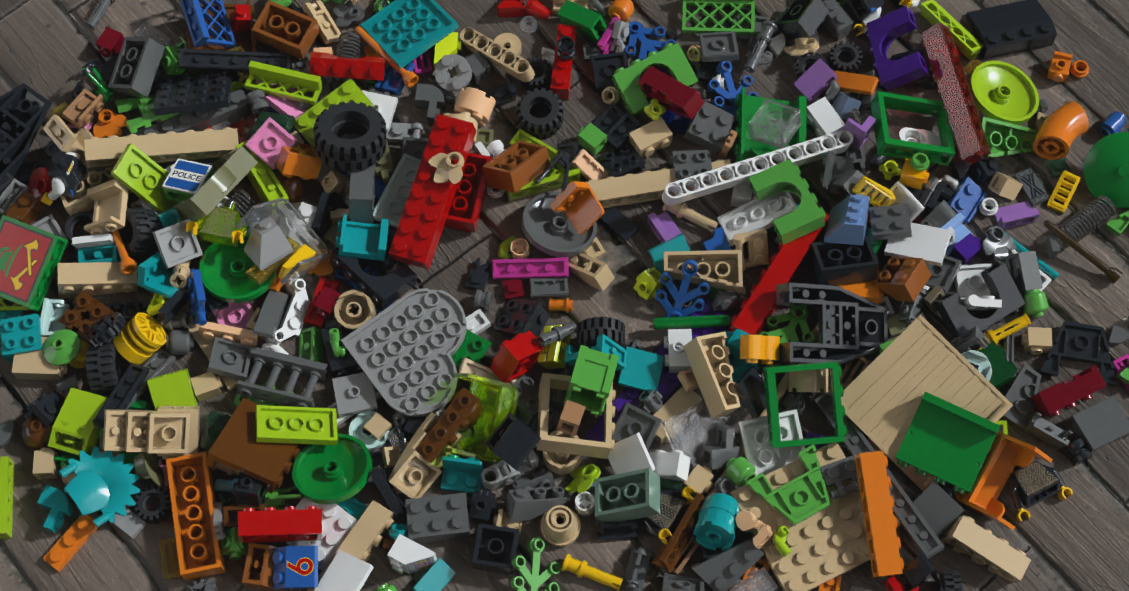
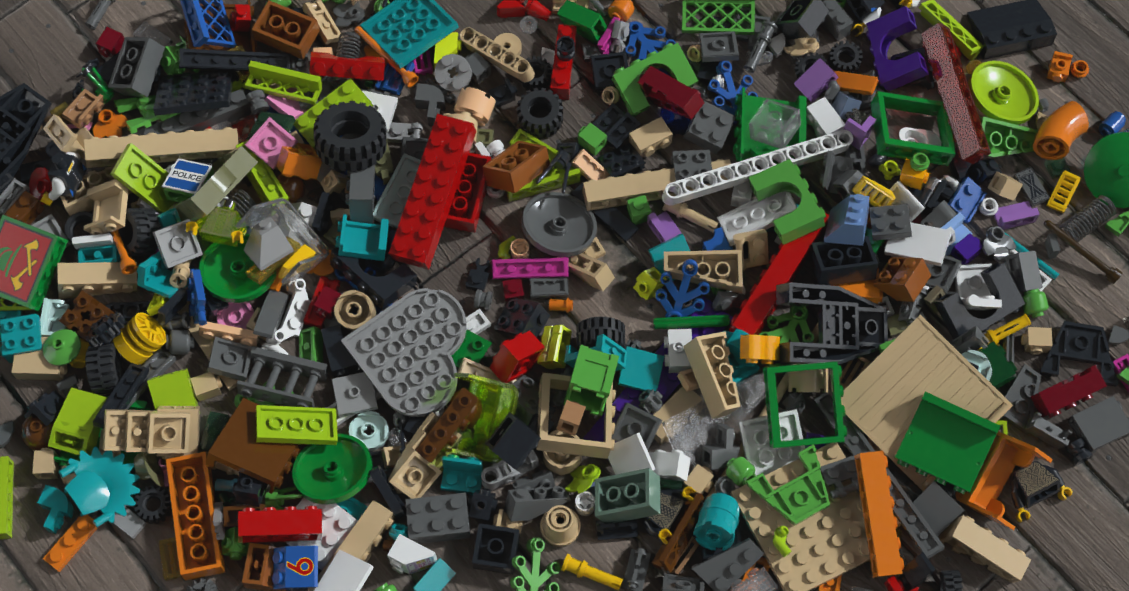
bright green arm [329,328,347,357] -> none
tan tile [364,412,392,441] -> none
tan plate [428,152,464,185] -> none
dark grey pin [538,321,577,347] -> none
orange bracket [550,181,604,234] -> none
neon yellow plate [644,99,666,121] -> none
medium nougat tile [716,129,737,160] -> none
black tile [734,366,766,419] -> none
light nougat leg [735,510,774,549] -> none
none -> bright green brick [627,195,651,225]

